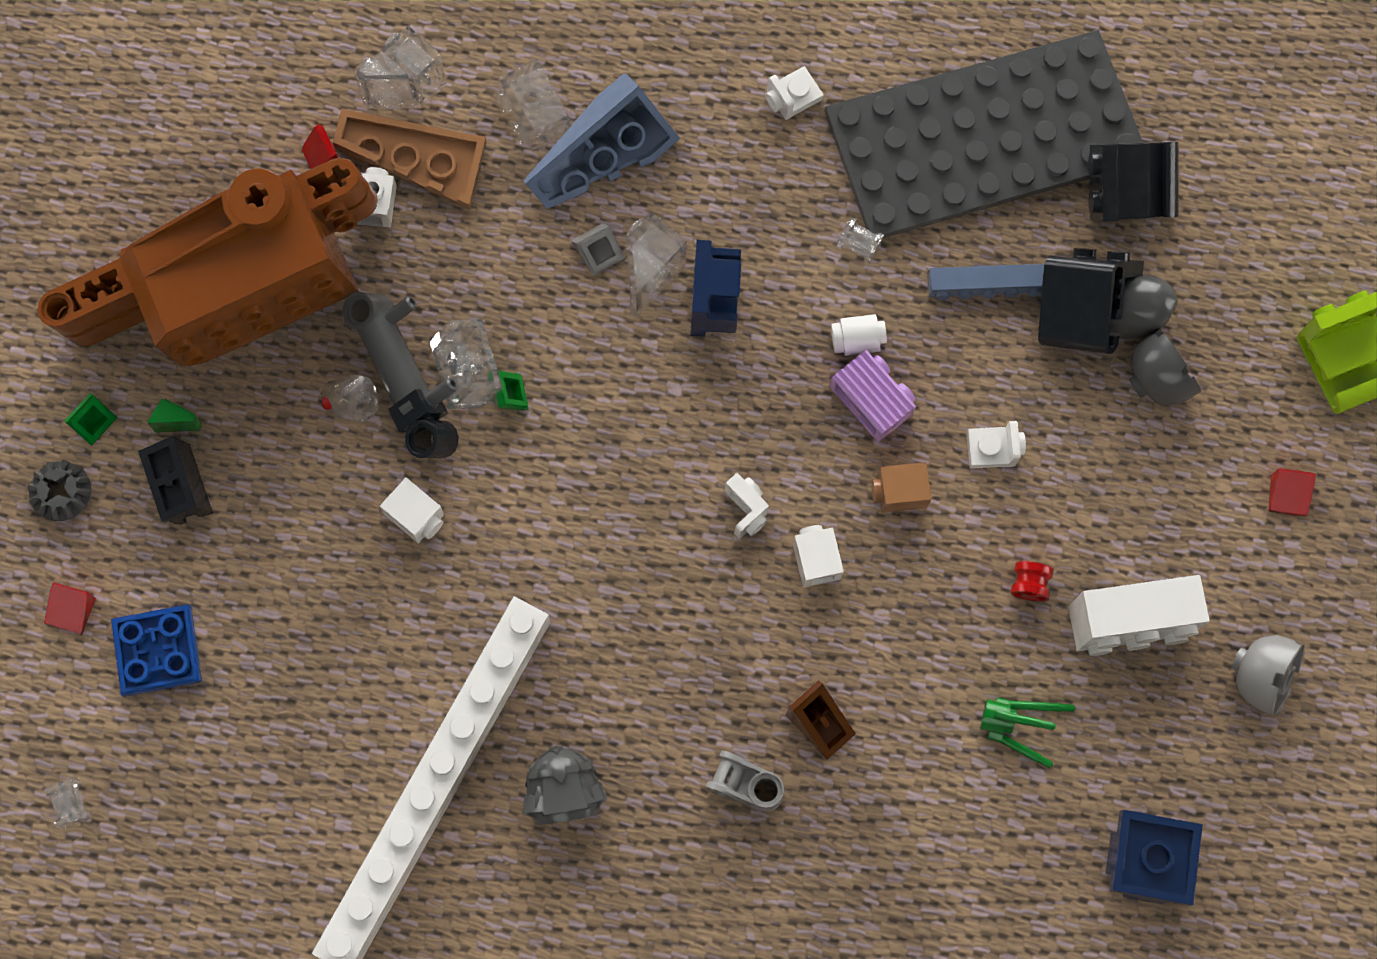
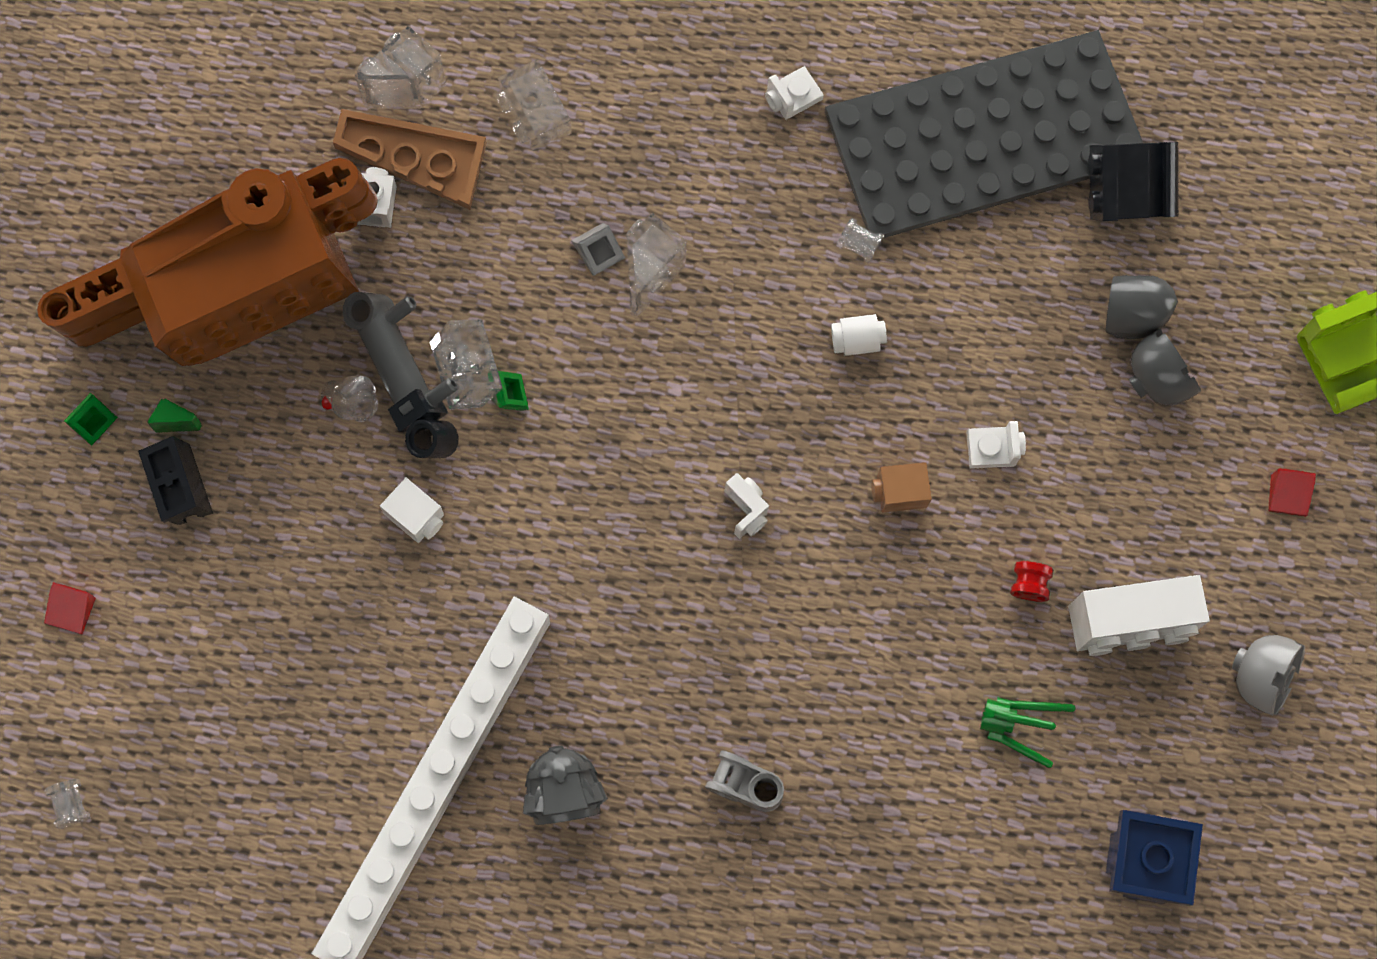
dark grey gear [27,460,91,521] -> none
blue tile [111,604,202,697] -> none
red slope [302,124,338,169] -> none
sand blue wedge [523,73,680,209] -> none
dark blue panel [690,239,741,337] -> none
reddish brown slope [786,680,856,760] -> none
white brick [793,525,844,588] -> none
lavender brick [829,350,916,443] -> none
sand blue piece [927,264,1044,300] -> none
black piece [1038,248,1144,354] -> none

